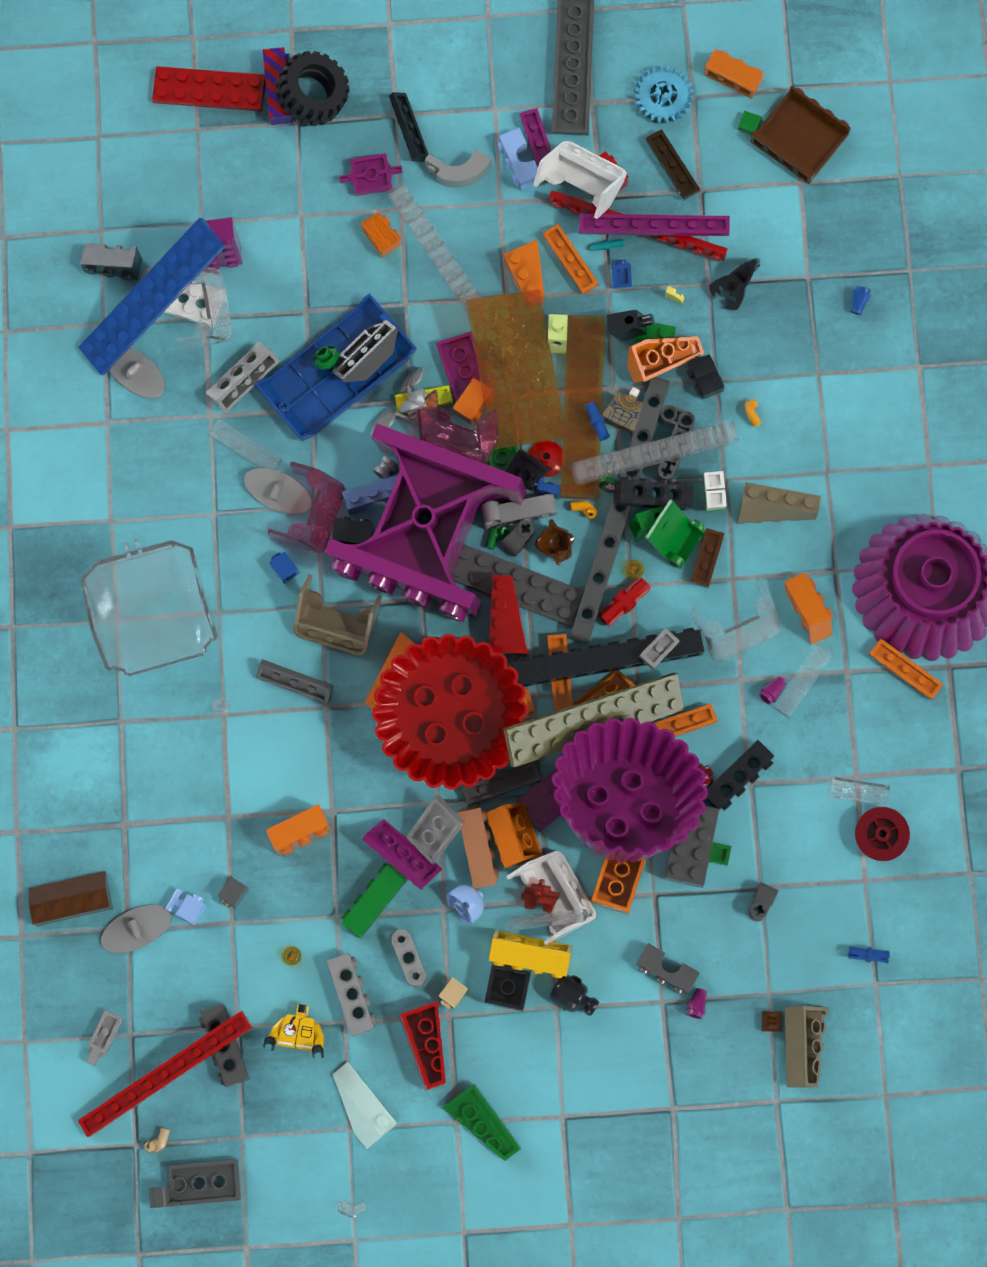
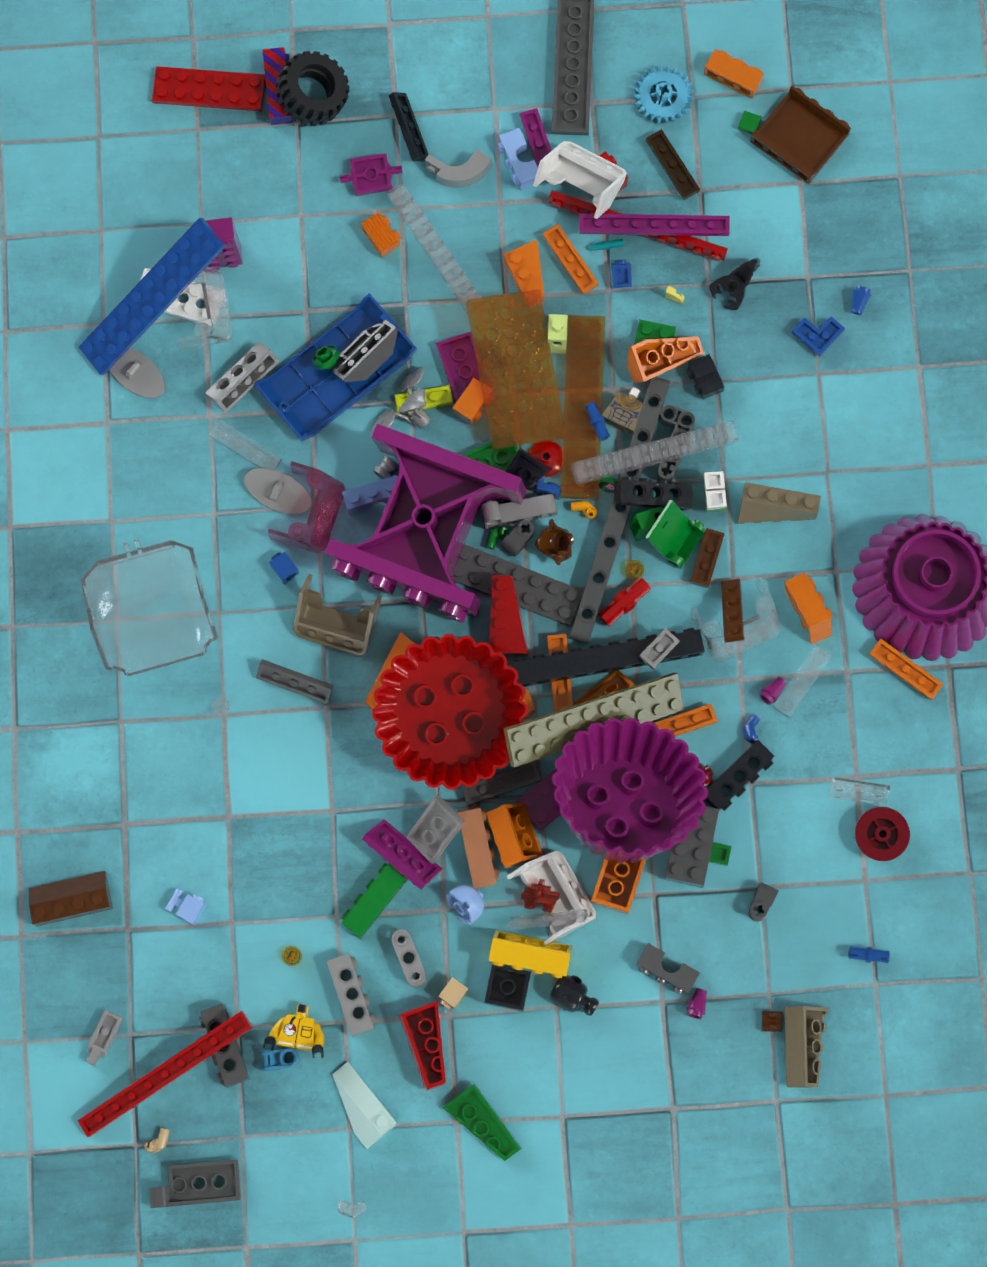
wedge [80,243,142,281] -> none
light grey shield [101,905,172,953] -> none
dark grey brick [218,876,249,908] -> none
orange brick [266,804,332,856] -> none
black brick [332,516,375,545] -> none
clear pink windscreen [417,390,498,464] -> none
black torso [606,310,655,342] -> none
light orange arm [744,399,762,427] -> none
none -> dark azure piece [260,1049,300,1071]
none -> reddish brown plate [721,579,745,643]
none -> blue arm [743,714,760,744]
none -> blue plate [791,316,845,357]

